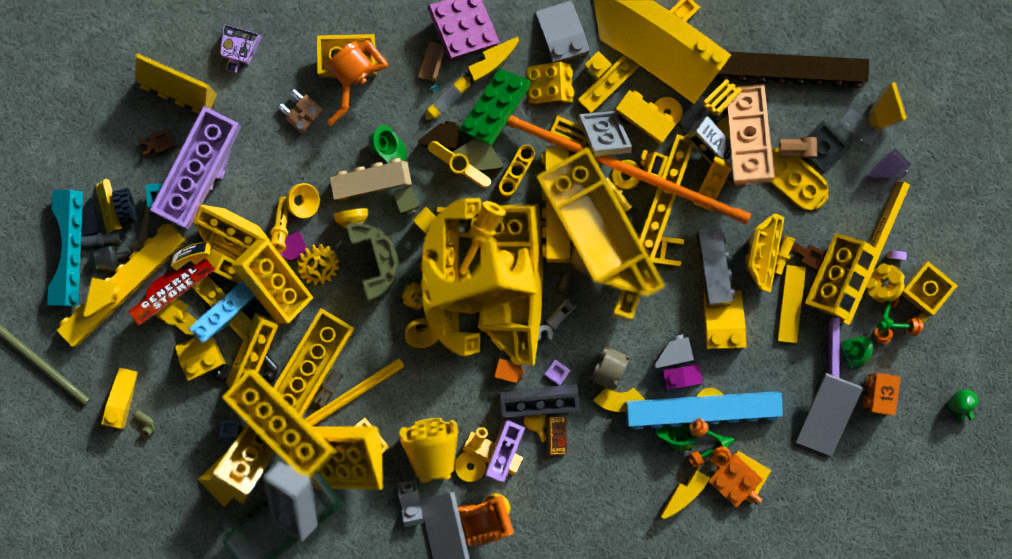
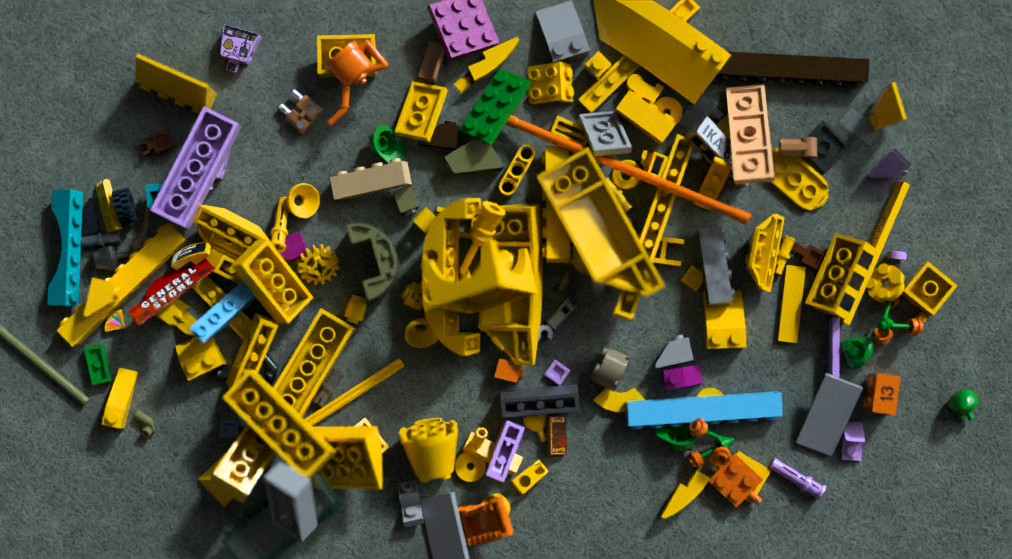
yellow piece [333,208,368,228] -> none
yellow piece [428,141,491,188] -> none
yellow tile [703,79,742,116] -> none
none -> green plate [84,343,113,385]
none -> tile [105,309,125,332]
none -> yellow brick [344,295,367,324]
none -> yellow tile [394,81,448,142]
none -> yellow leg [511,459,548,495]
none -> yellow leg [626,74,664,103]
none -> yellow tile [680,265,703,292]
none -> lavender pin [769,458,826,501]
none -> lavender slope [841,421,865,461]

